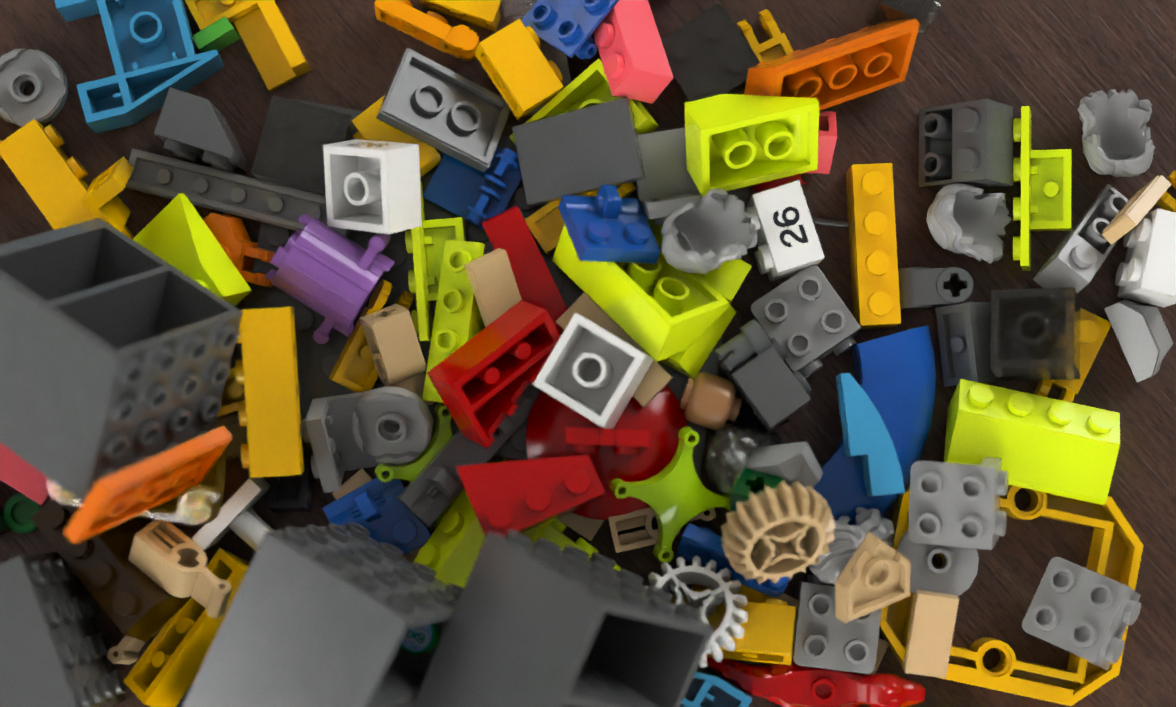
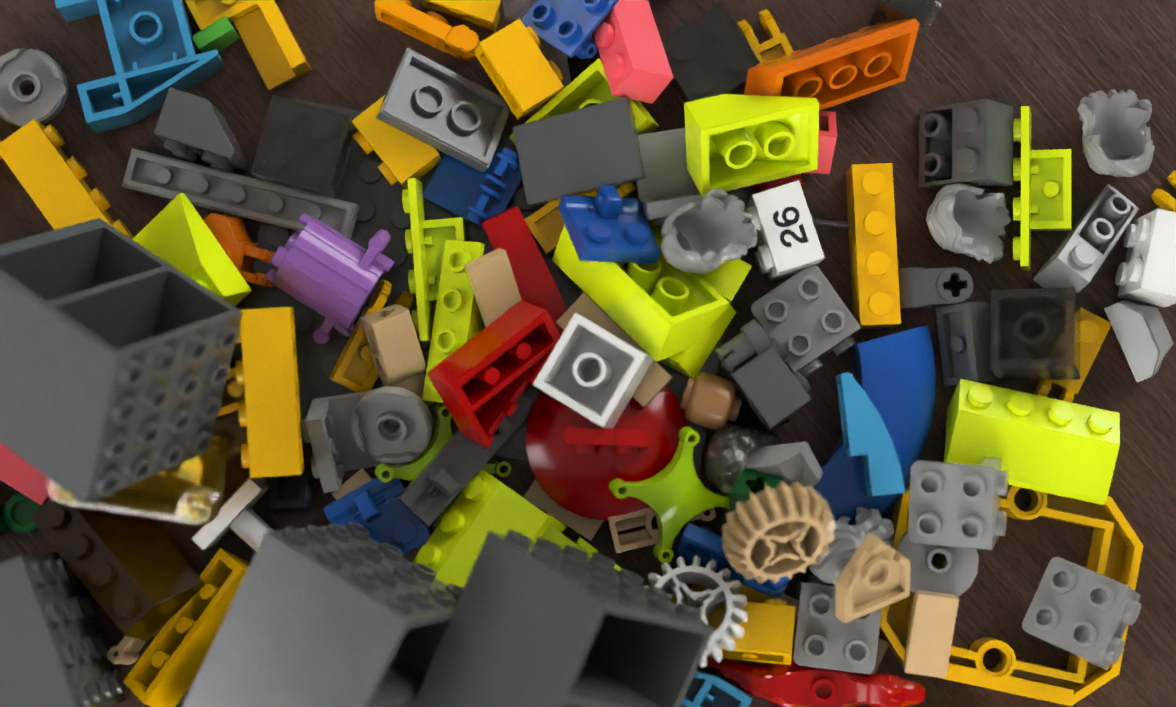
orange tile [64,425,233,544] -> none
yellow panel [81,156,134,232] -> none
tan piece [128,515,232,619] -> none
white brick [323,139,422,234] -> none
tile [400,622,441,654] -> none
red wedge [455,454,605,537] -> none
tan tile [1102,175,1172,245] -> none

